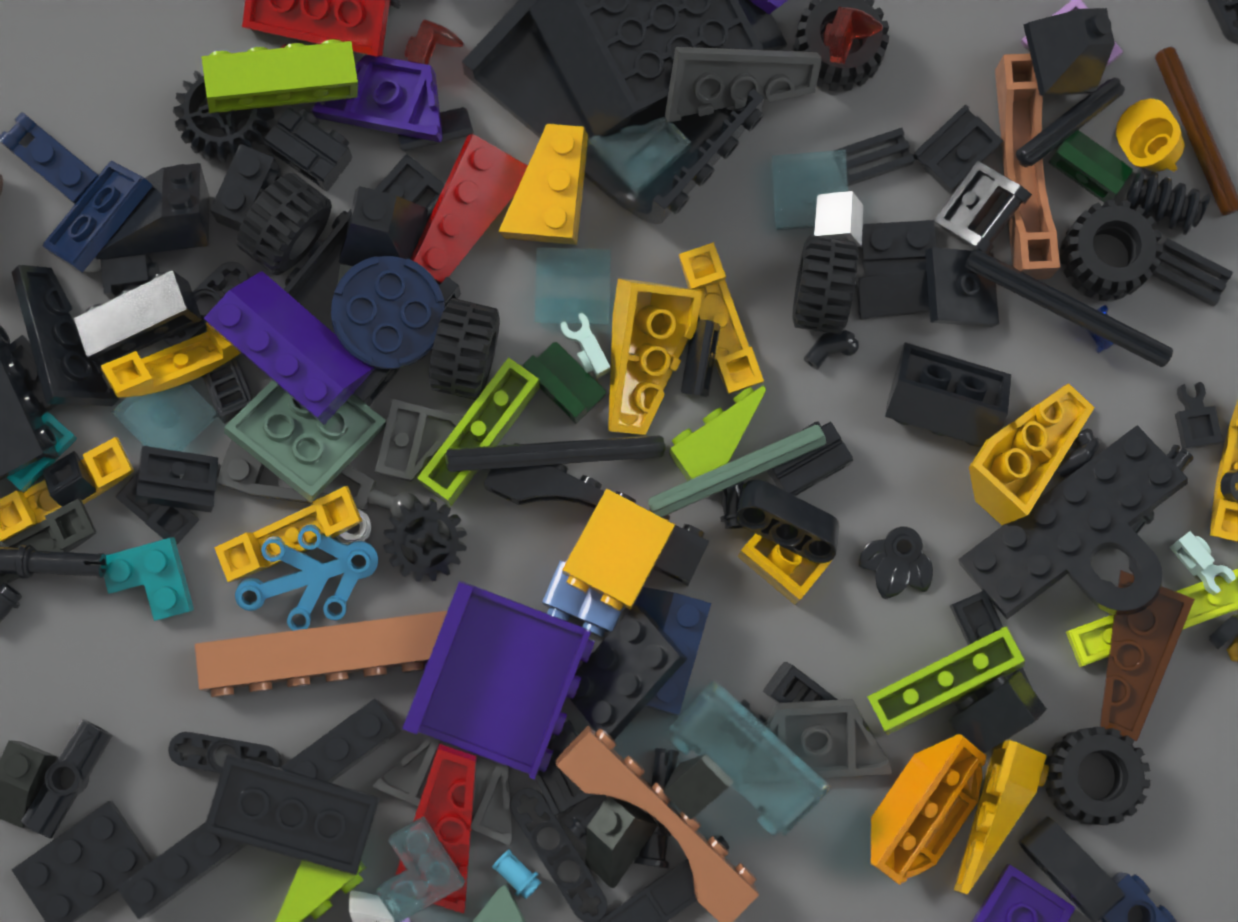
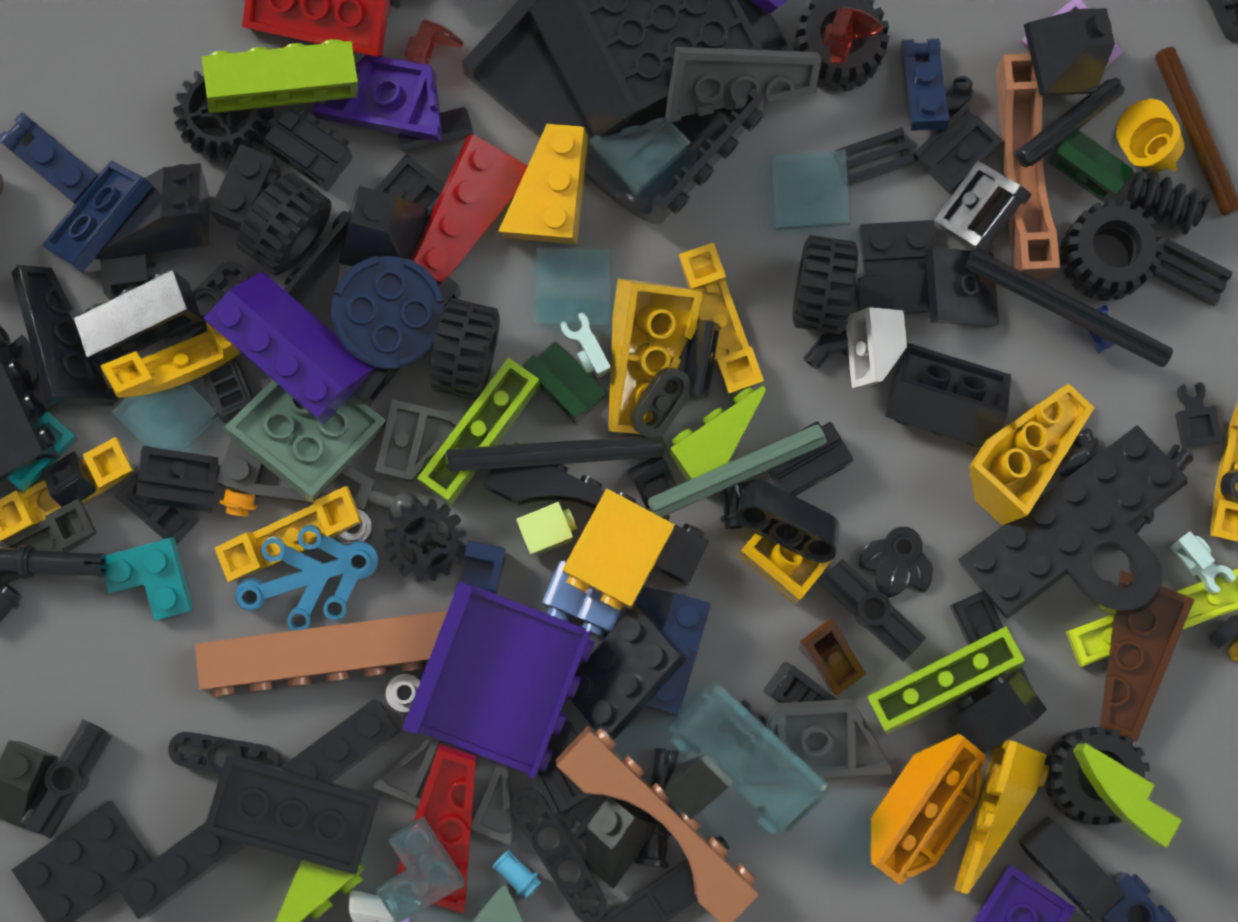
white panel [815,191,863,247] -> none
none -> light orange plate [219,489,257,516]
none -> white plate [386,674,420,712]
none -> dark blue panel [461,541,507,594]
none -> yellowish green brick [516,502,577,558]
none -> black slope [627,457,677,510]
none -> pearl dark grey plate [630,367,692,438]
none -> reddish brown slope [799,618,866,696]
none -> black piece [819,559,926,662]
none -> white slope [846,307,907,389]
none -> dark blue plate [901,38,949,131]
none -> black arm [946,76,974,114]
none -> lime slope [1073,743,1182,848]

